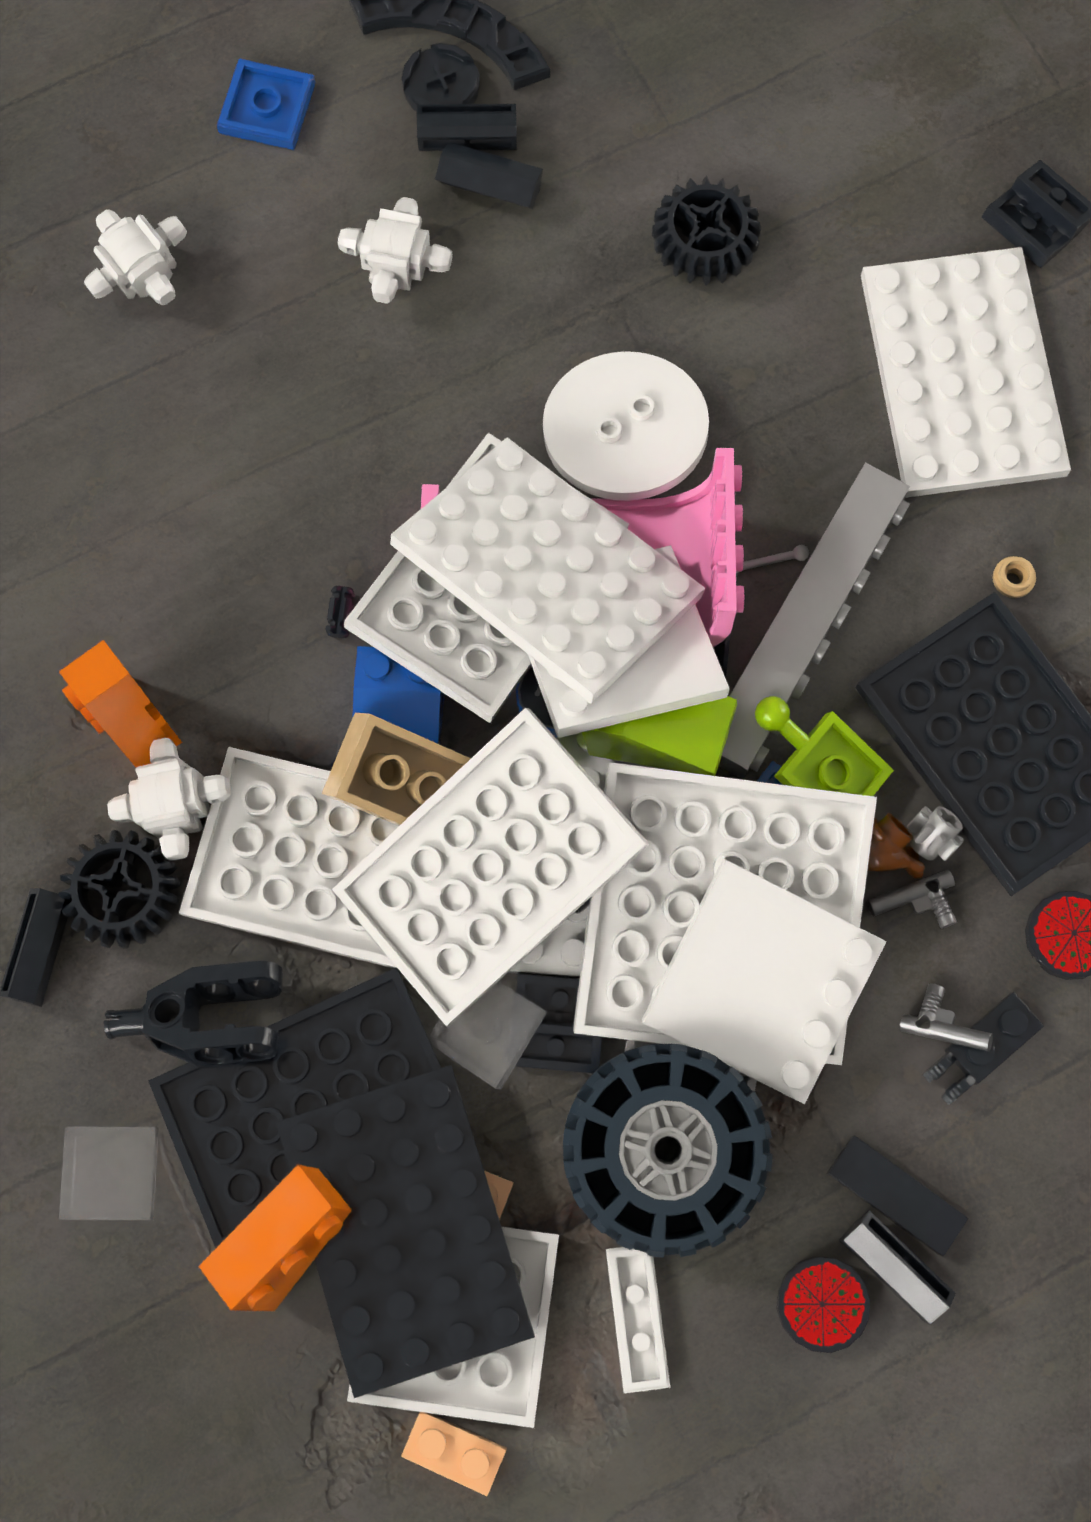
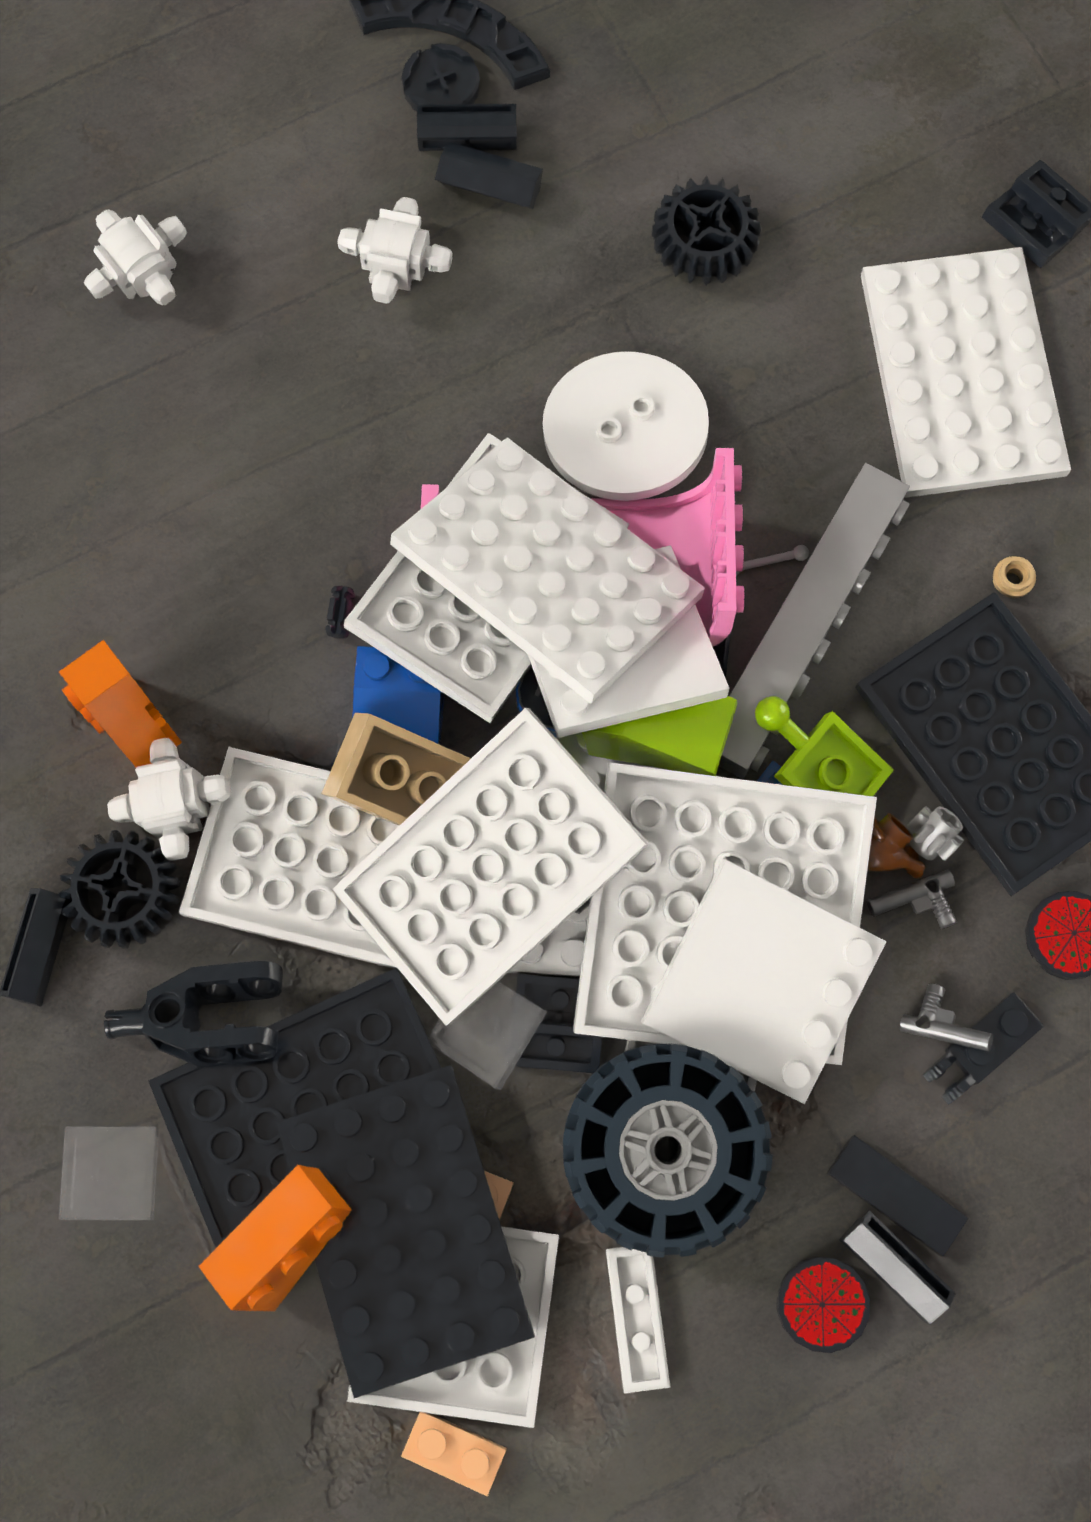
blue tile [217,59,316,150] -> none

